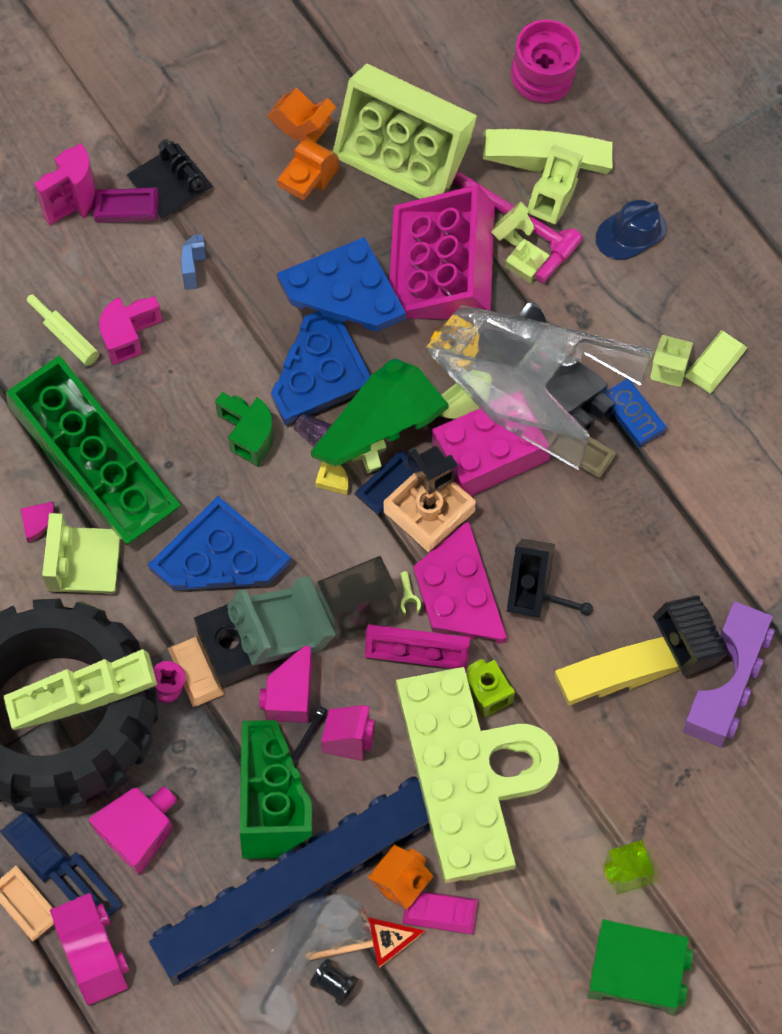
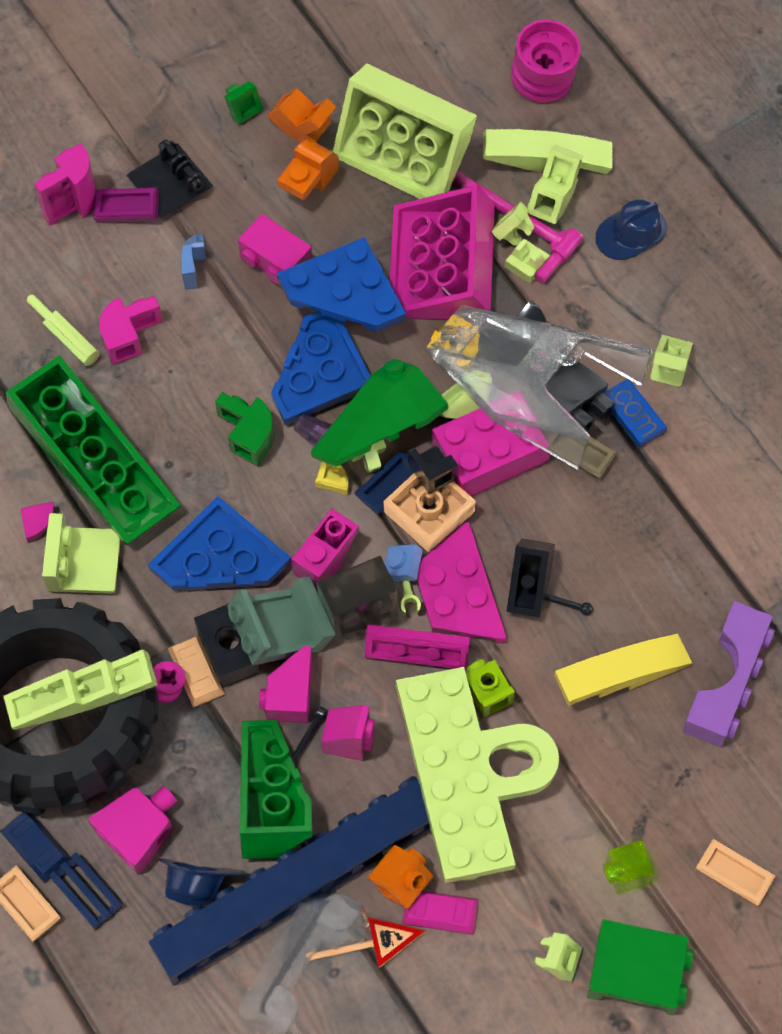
dark pink brick [50,893,130,1006] -> none
black bush [310,958,358,1006] -> none
black brick [653,595,728,676] -> none
yellowish green tile [684,330,748,394] -> none
none -> dark blue piece [159,858,246,905]
none -> green tile [224,81,263,125]
none -> dark pink brick [238,213,312,284]
none -> dark pink slope [292,508,359,592]
none -> medium blue plate [382,544,423,583]
none -> yellowish green tile [535,932,582,982]
none -> light nougat tile [695,839,776,906]

